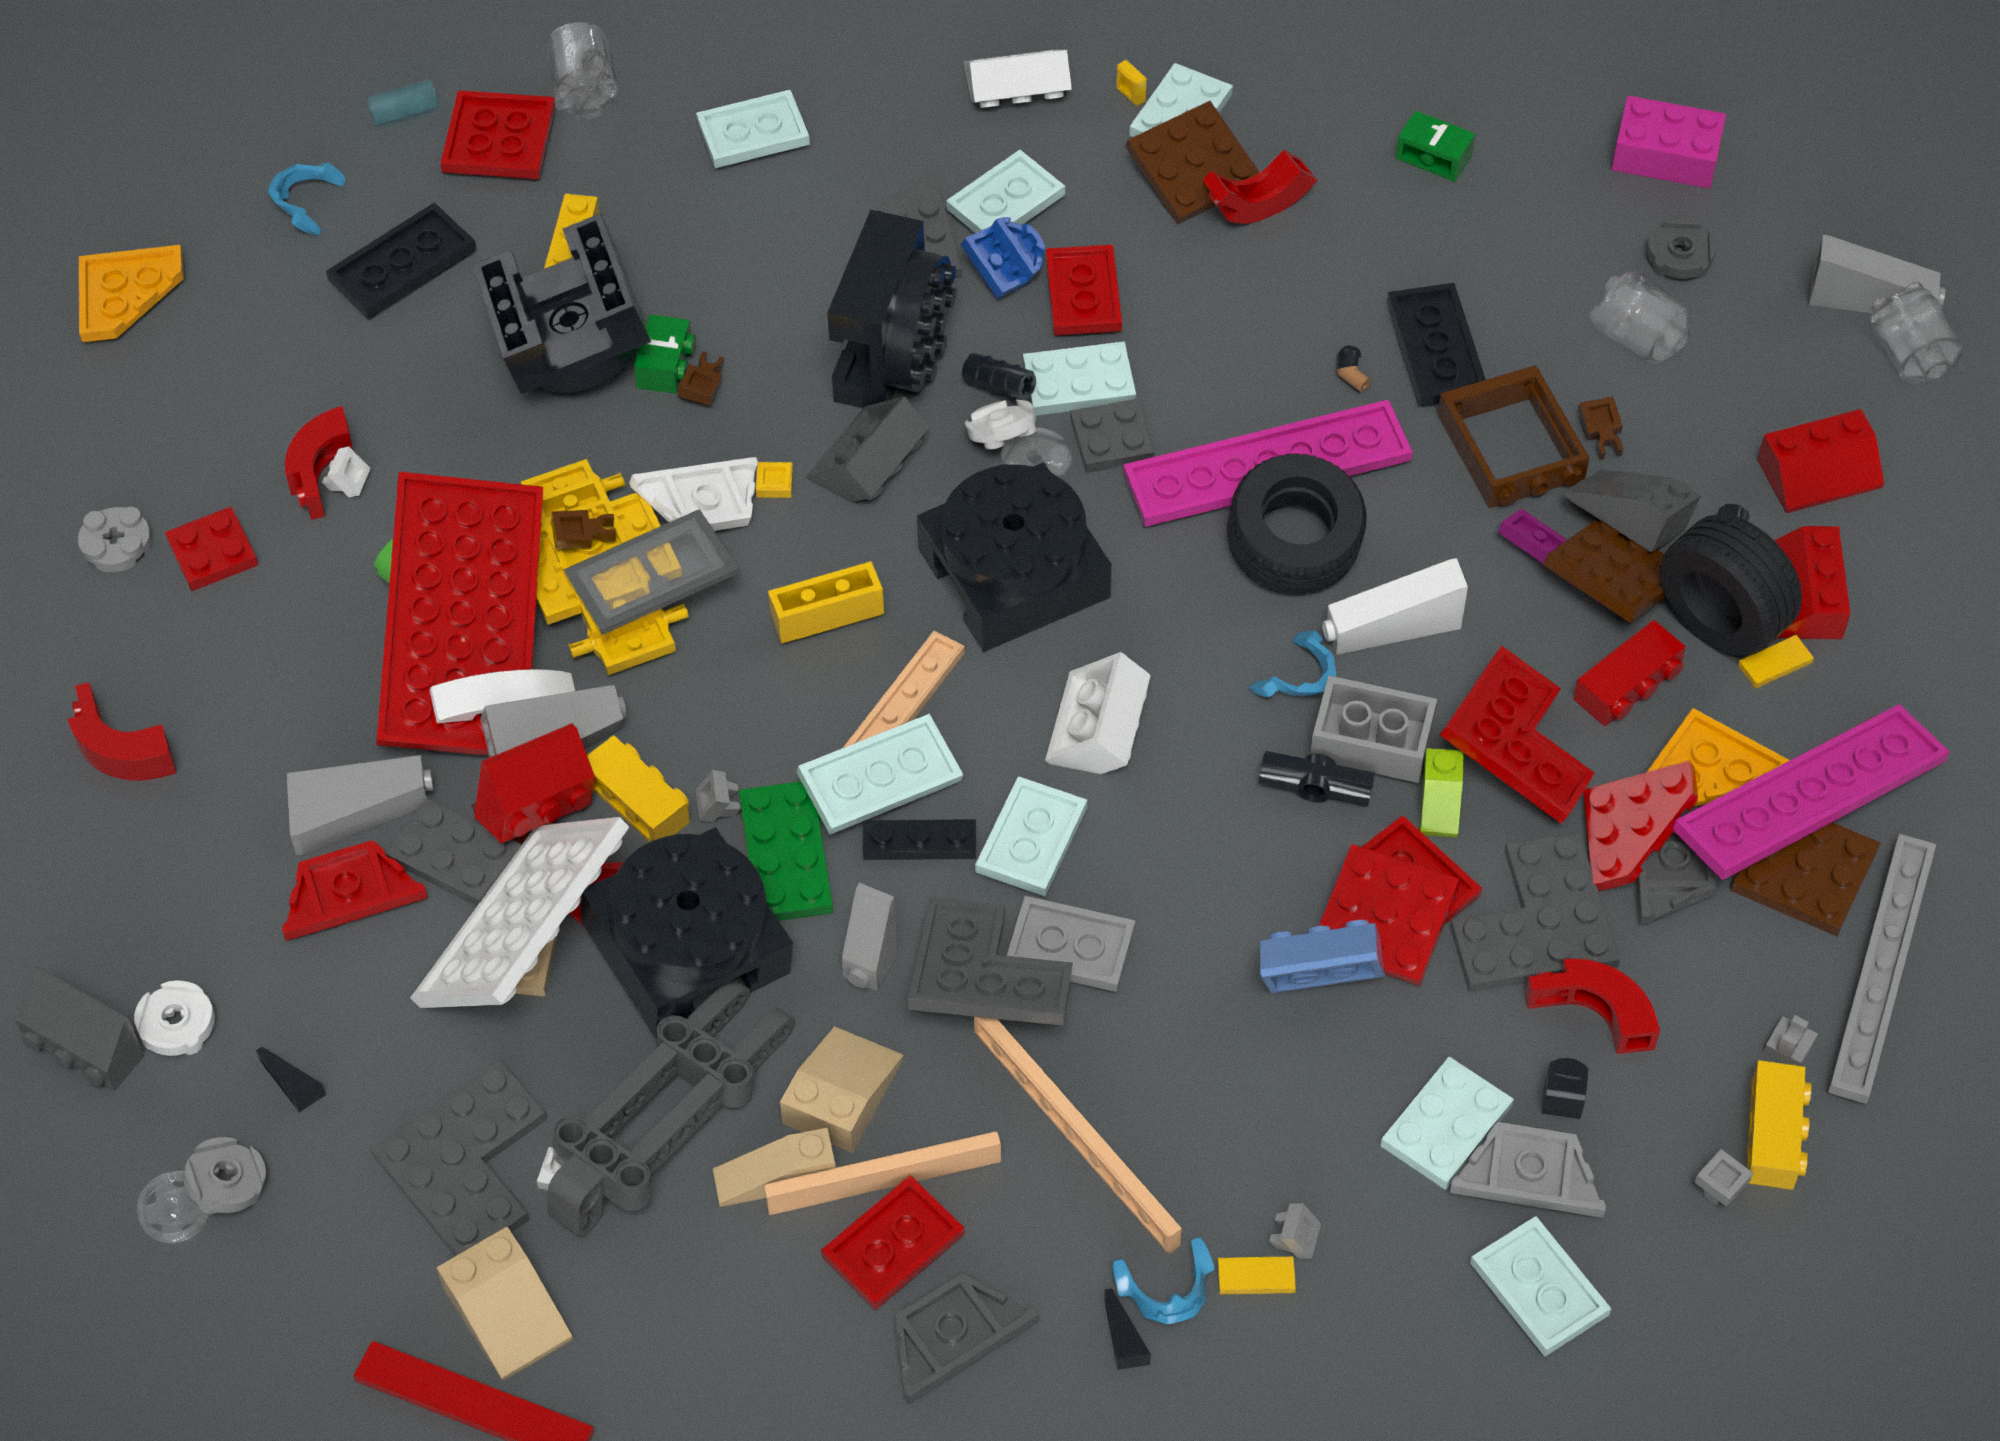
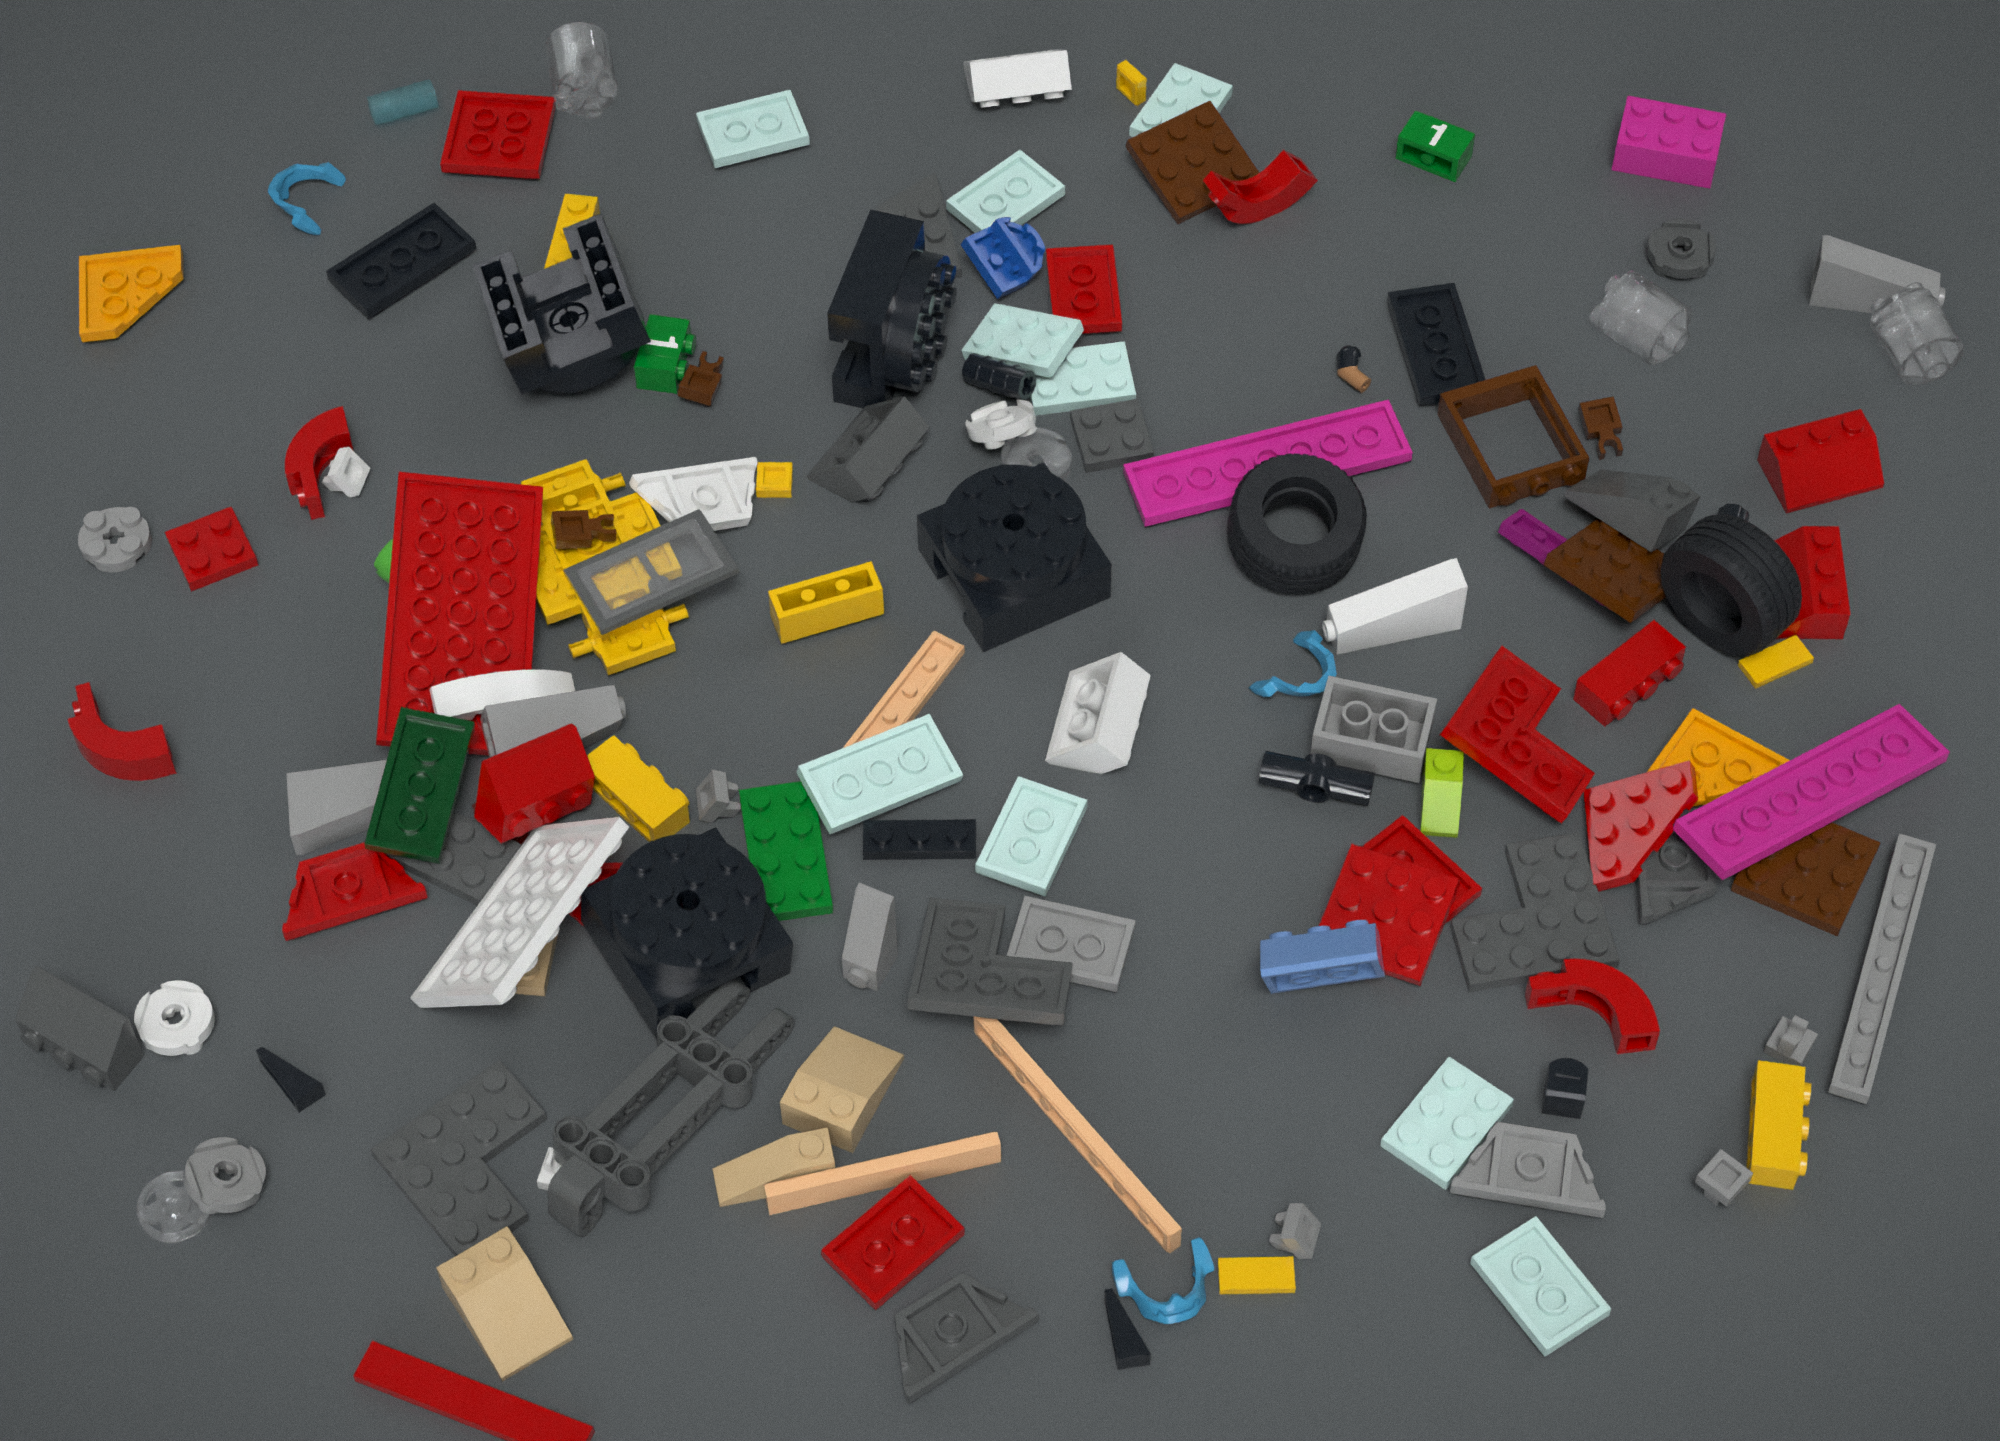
none -> dark green plate [364,707,475,864]
none -> light aqua plate [961,303,1084,378]

